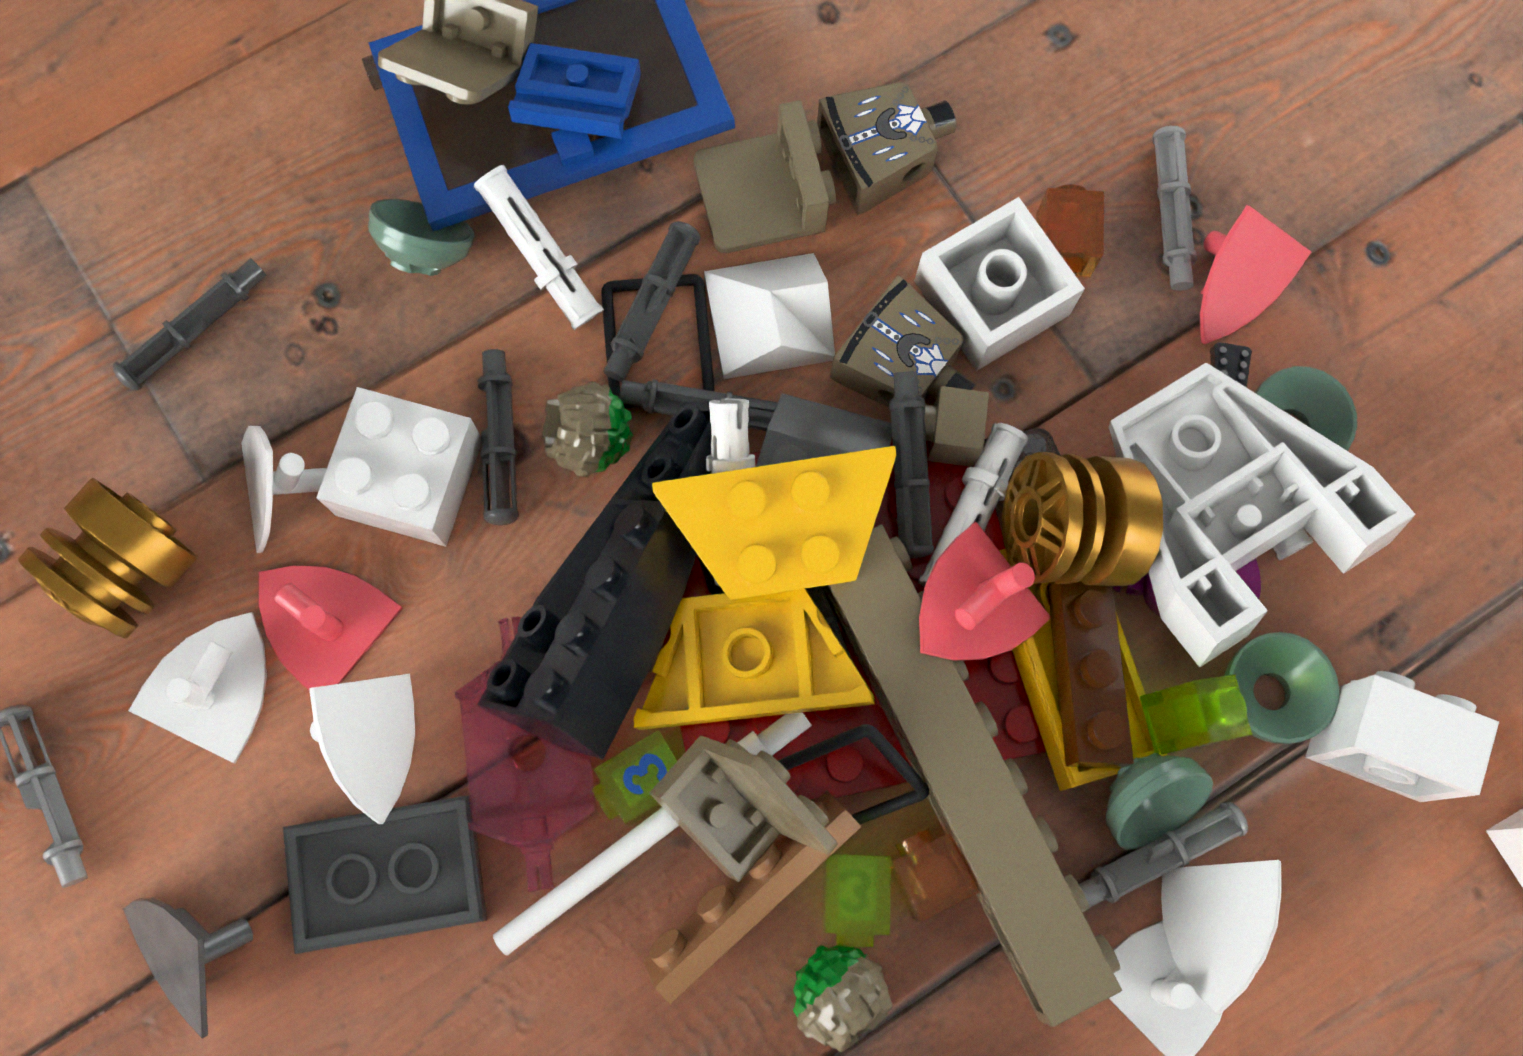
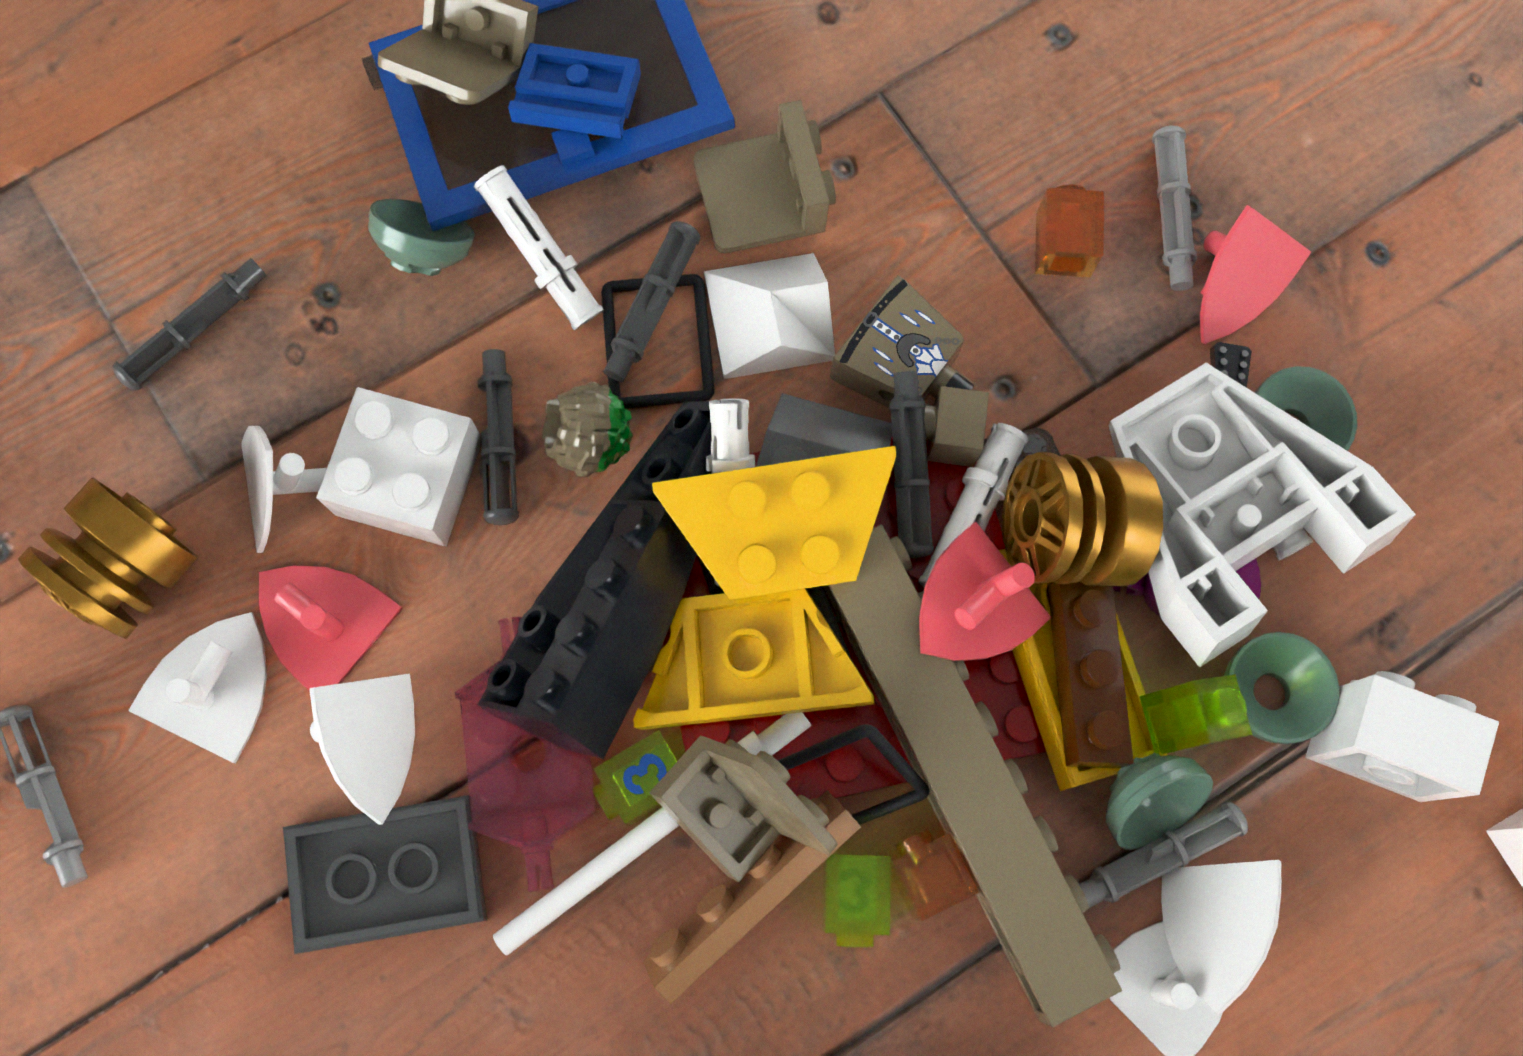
shield [123,898,253,1038] -> none
dark grey piece [620,379,778,431] -> none
dark tan piece [793,944,893,1052] -> none
dark tan torso [817,82,956,215] -> none
white brick [914,197,1085,371] -> none

